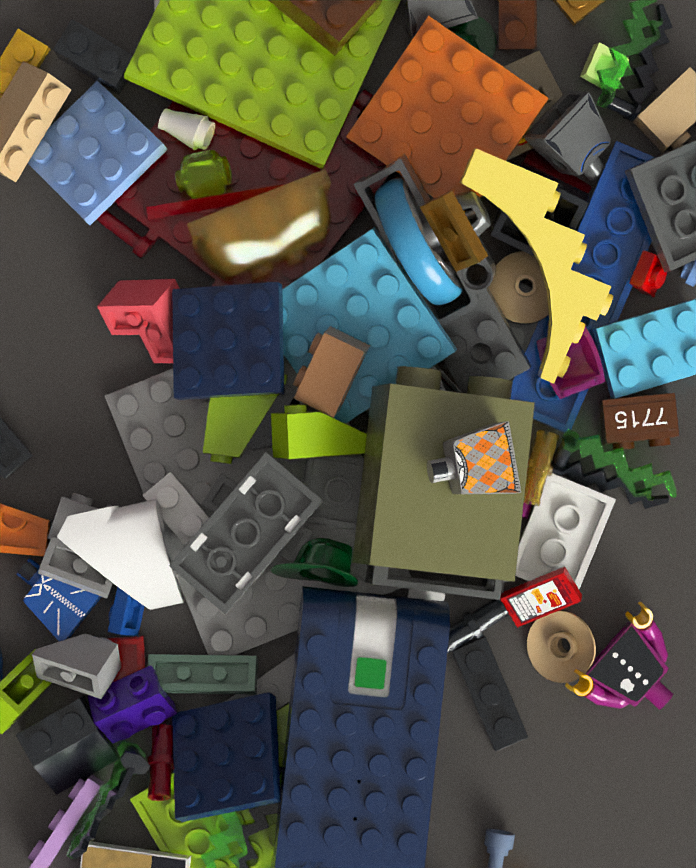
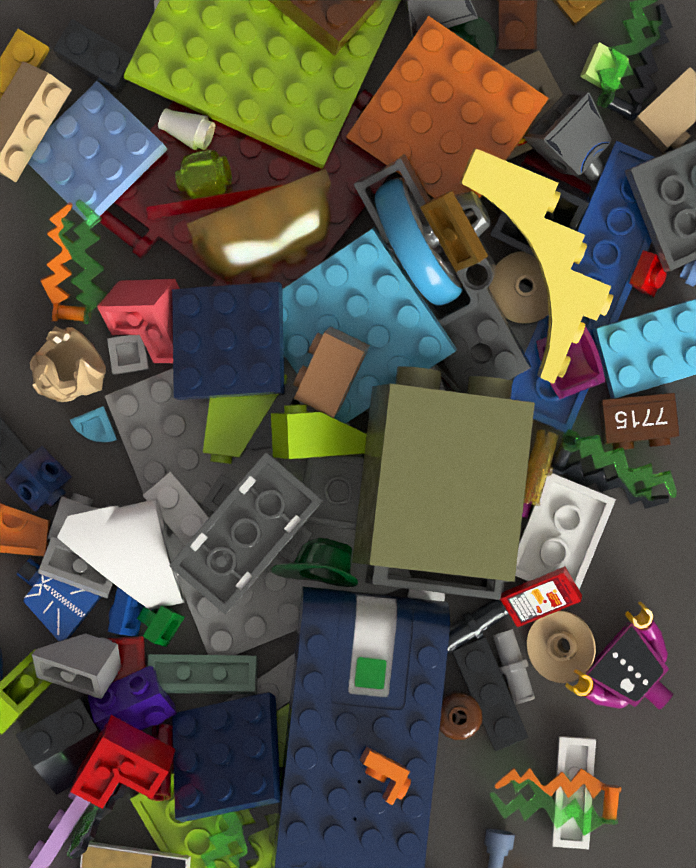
torso [427,421,521,494] -> none
none -> dark blue brick [5,446,72,512]
none -> tan helmet [30,326,106,402]
none -> piece [41,199,107,324]
none -> medium azure tile [70,406,118,443]
none -> red panel [70,715,175,809]
none -> light grey plate [107,335,149,375]
none -> green tile [136,605,185,647]
none -> orange bracket [360,746,411,805]
none -> reddish brown head [439,691,482,740]
none -> piece [490,767,621,836]
none -> light grey pin [493,629,535,705]
none -> white plate [551,736,596,849]

